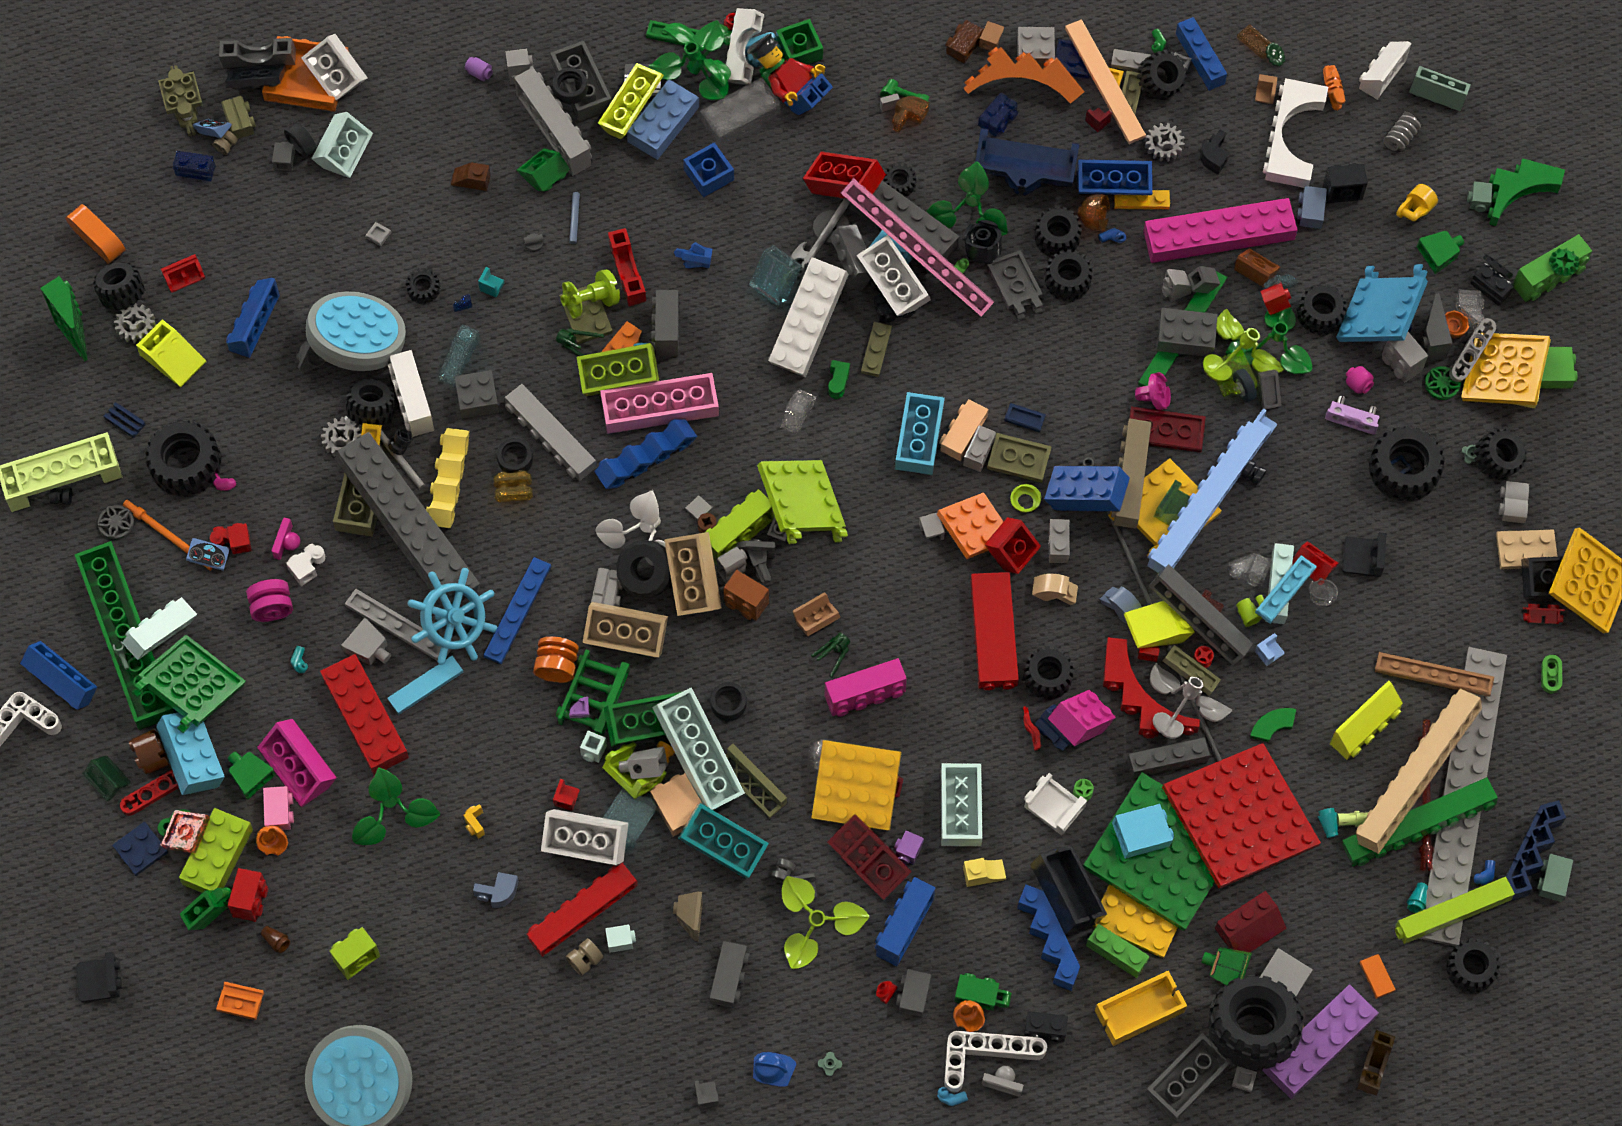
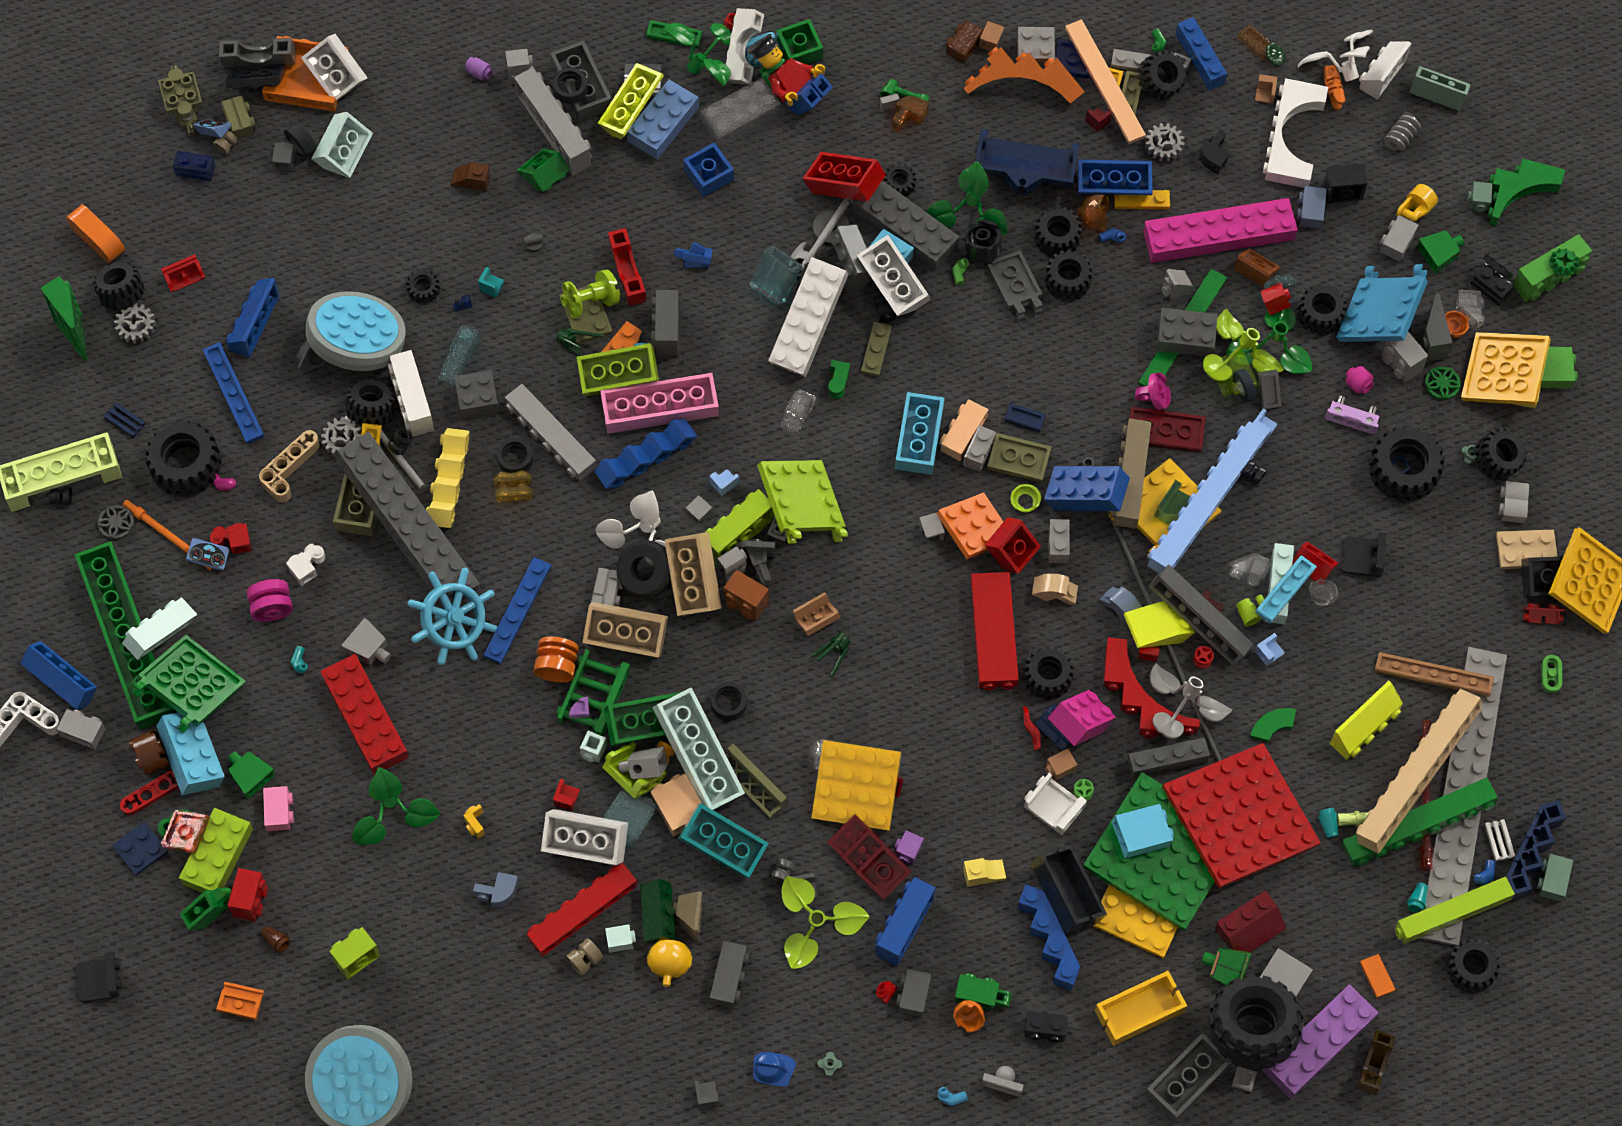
clear green panel [82,756,131,801] -> none
sand green hand [113,641,129,670] -> none
neon yellow slope [136,320,207,388] -> none
orange hair [256,826,288,856] -> none
dark pink slope [257,719,336,807] -> none
dark pink tile [271,518,301,560] -> none
light grey plate [345,589,452,661] -> none
light grey tile [365,222,391,246] -> none
medium azure tile [387,656,463,715] -> none
sand blue bar [569,192,580,244] -> none
green plant [649,20,729,100] -> none
reddish brown wheel [698,513,717,533] -> none
dark pink brick [825,658,907,717] -> none
bright pink brick [841,178,994,317] -> none
light aqua brick [941,763,982,846] -> none
white beam [944,1031,1047,1093] -> none
clear blue brick [978,93,1018,137] -> none
bright green brick [1086,924,1150,978] -> none
olive plate [1163,645,1221,696] -> none
dark grey brick [1187,266,1220,294] -> none
light grey beam [1449,318,1496,382] -> none
none -> light grey brick [56,709,105,749]
none -> blue plate [202,342,264,444]
none -> tan beam [259,430,320,503]
none -> dark green brick [640,879,675,945]
none -> yellow piece [647,940,692,987]
none -> light blue panel [710,470,739,496]
none -> medium nougat brick [1045,749,1077,781]
none -> white plant [1298,30,1373,81]
none -> light grey brick [1379,215,1419,262]
none -> white tile [1484,819,1515,862]

